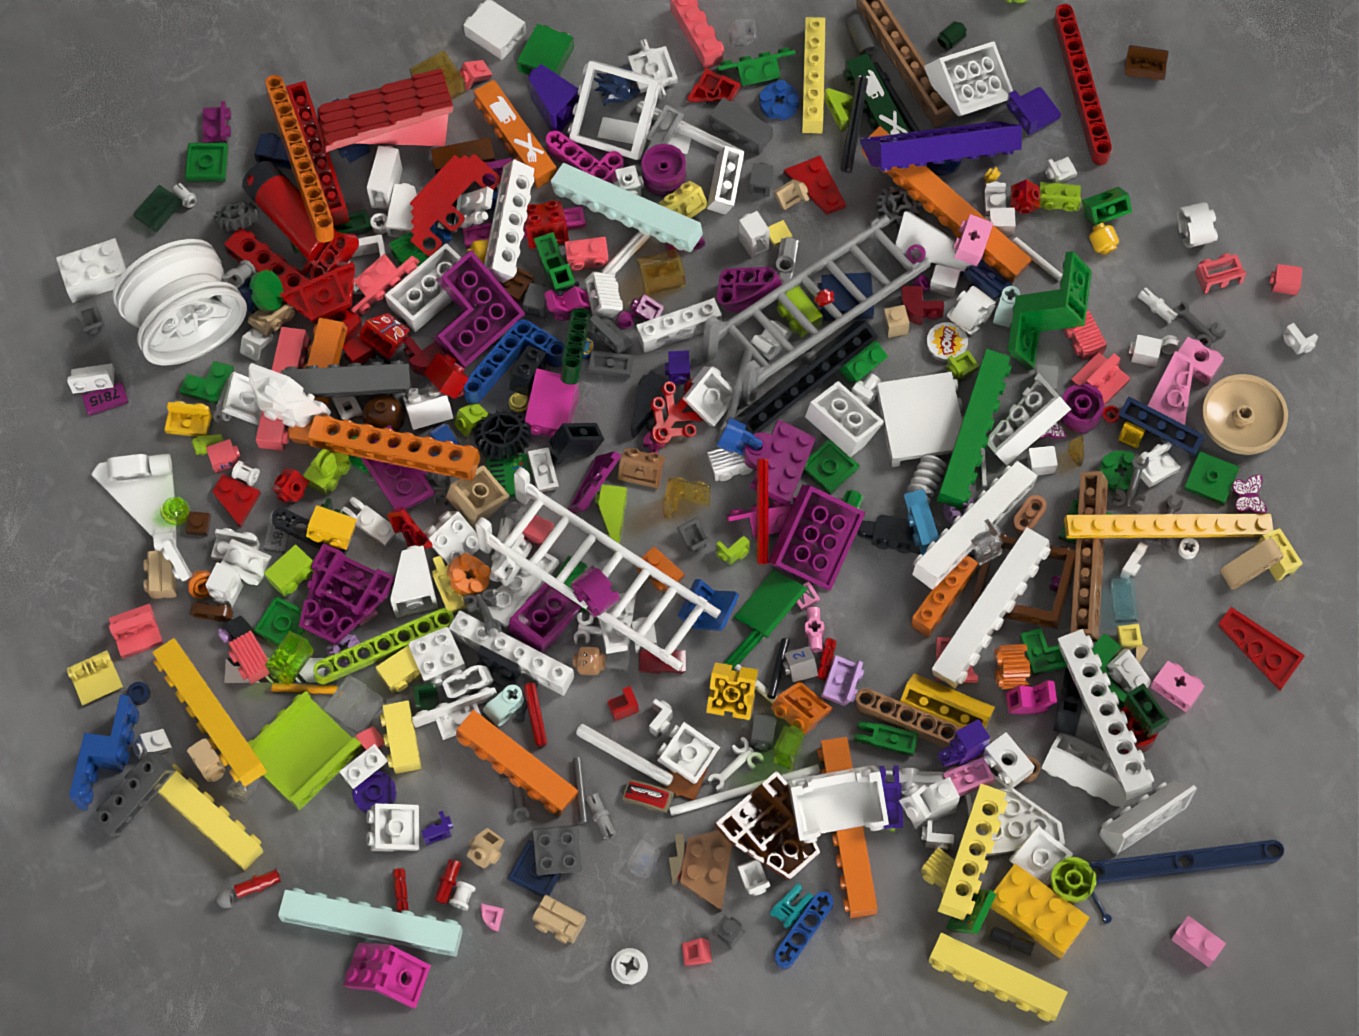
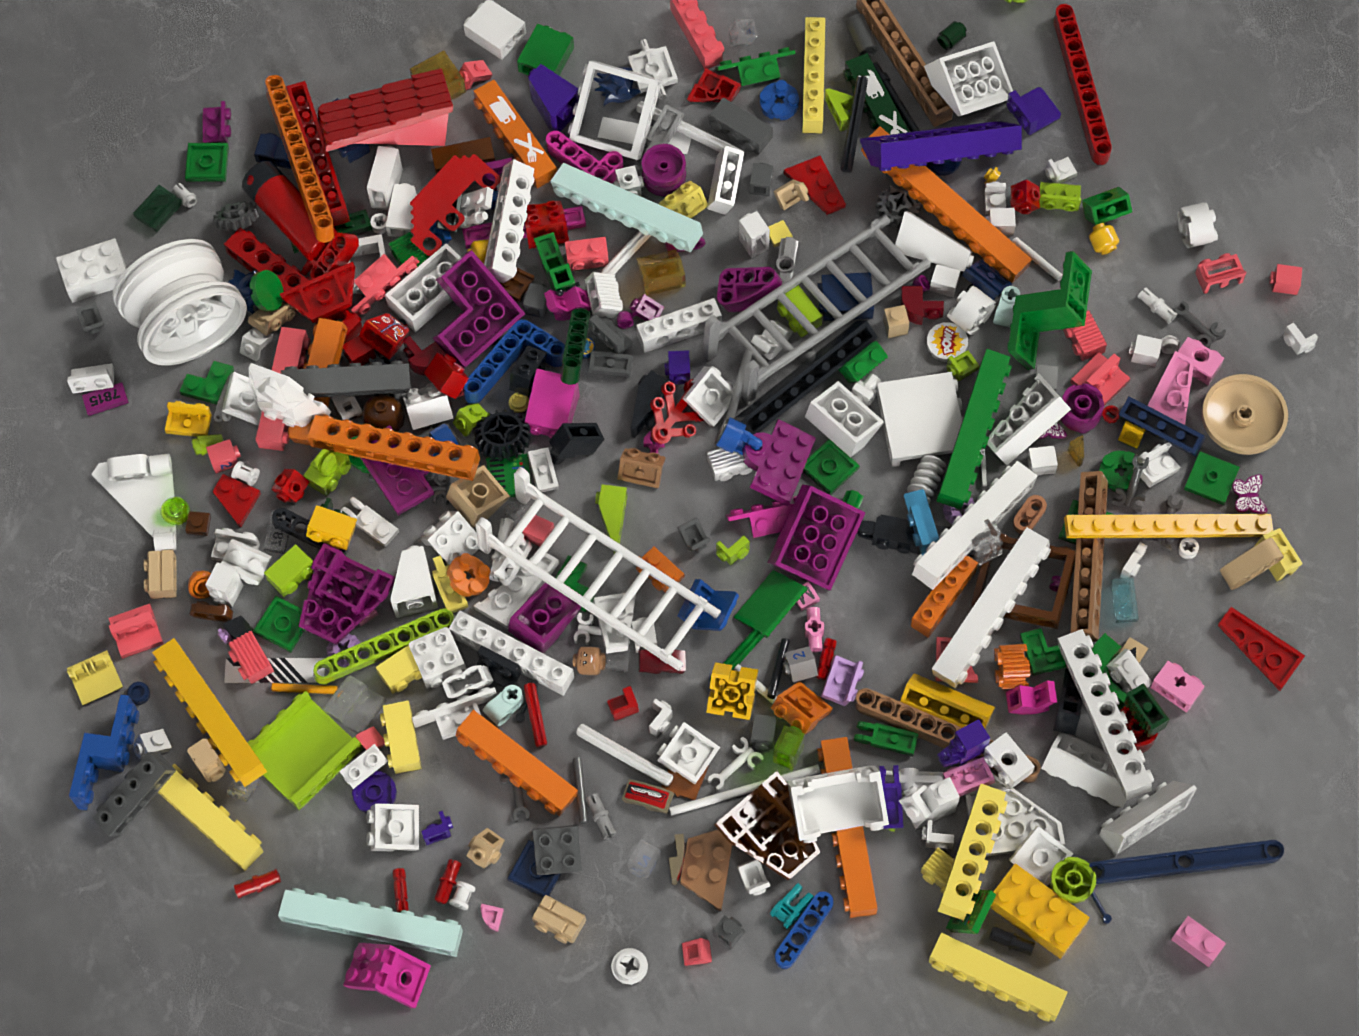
white plate [161,539,192,581] -> none
light grey hinge [216,890,234,908] -> none
light grey piece [221,260,256,288] -> none
clear neon green brick [265,631,314,686] -> none
red slope [387,507,433,549] -> none
dark green panel [413,683,439,713] -> none
dark grey bar [463,589,502,636] -> none
magenta wing [568,451,621,514] -> none
magenta brick [570,565,620,618] -> none
clear yellow bracket [663,477,711,519] -> none
red axle [757,458,768,565] -> none
red plate [814,289,835,307] -> none
magenta bush [907,244,926,263] -> none
bright pink brick [953,214,993,267] -> none
light yellow tile [1116,624,1143,649] -> none
reddish brown bracket [1125,45,1169,80] -> none

